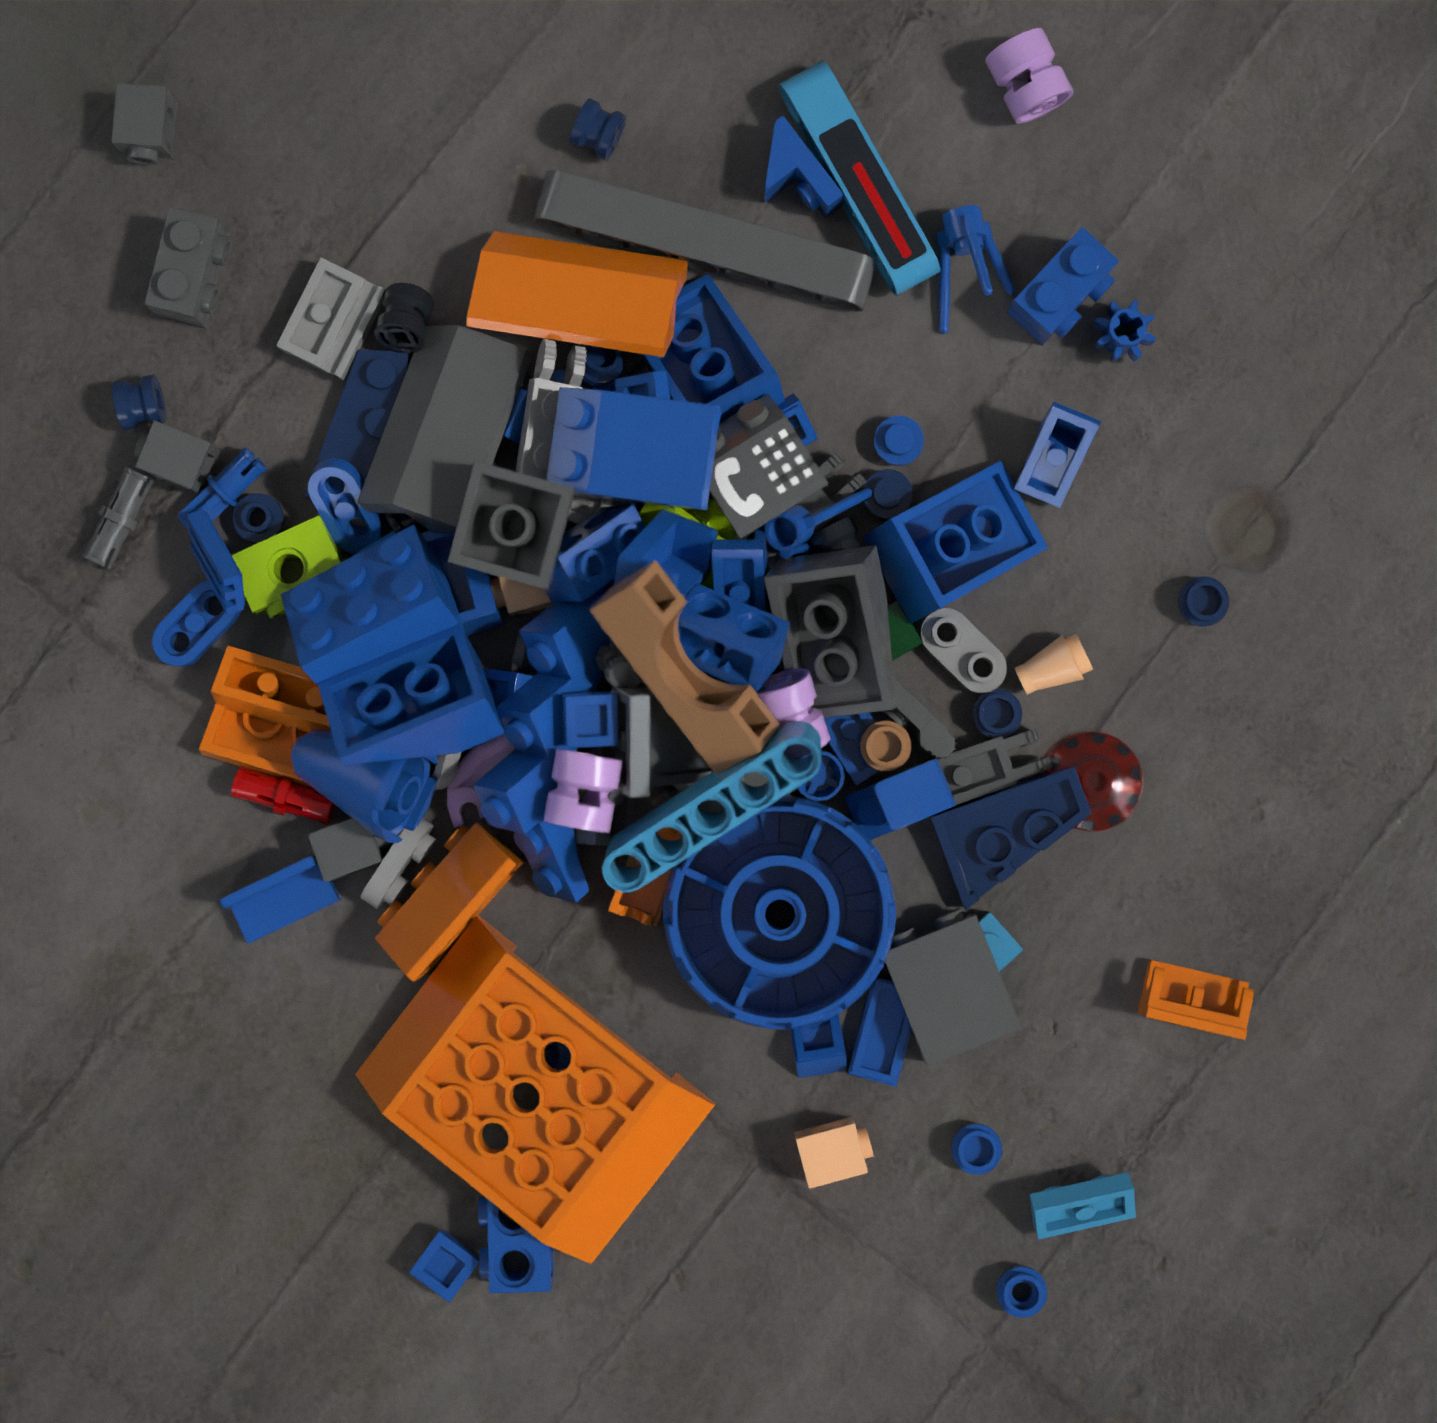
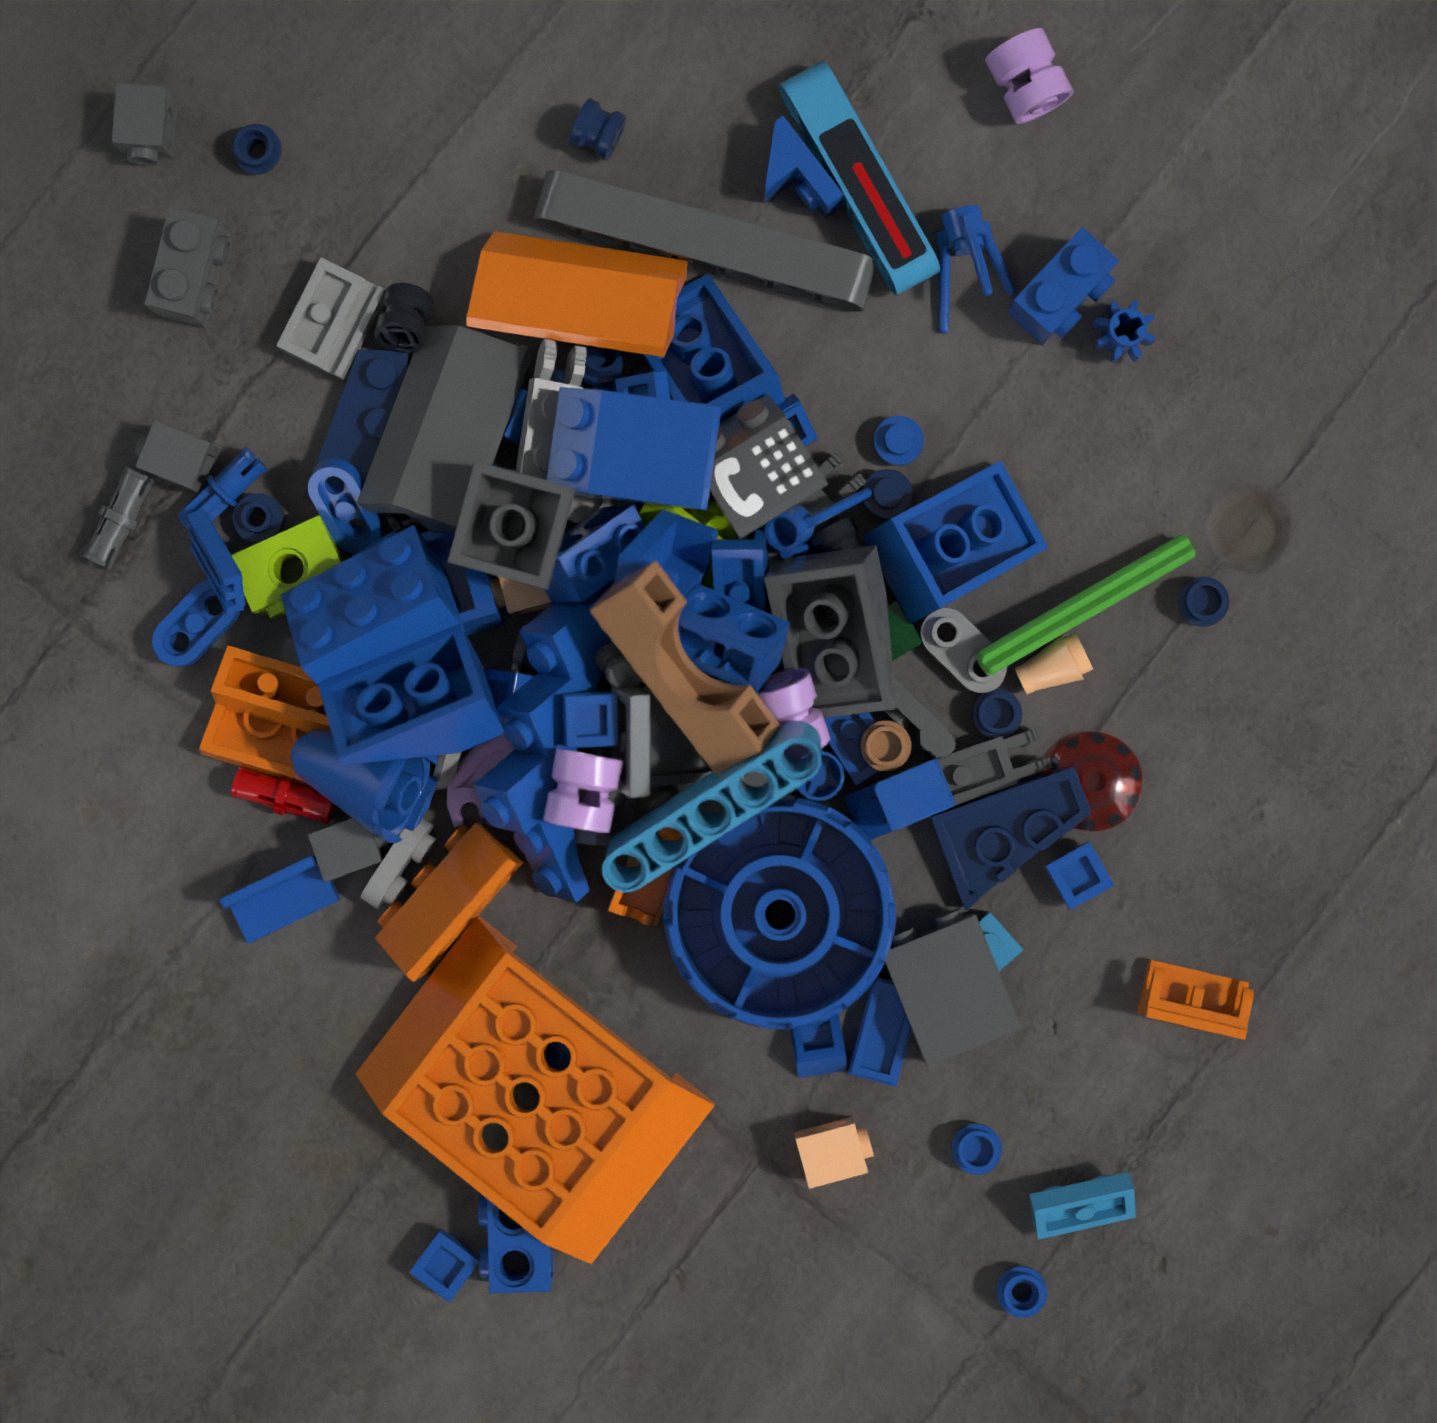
dark blue wheel [112,374,166,431] -> none
slope [1014,402,1101,508] -> none
none -> dark blue plate [231,124,282,175]
none -> bright green axle [976,535,1196,675]
none -> blue plate [1043,841,1115,910]

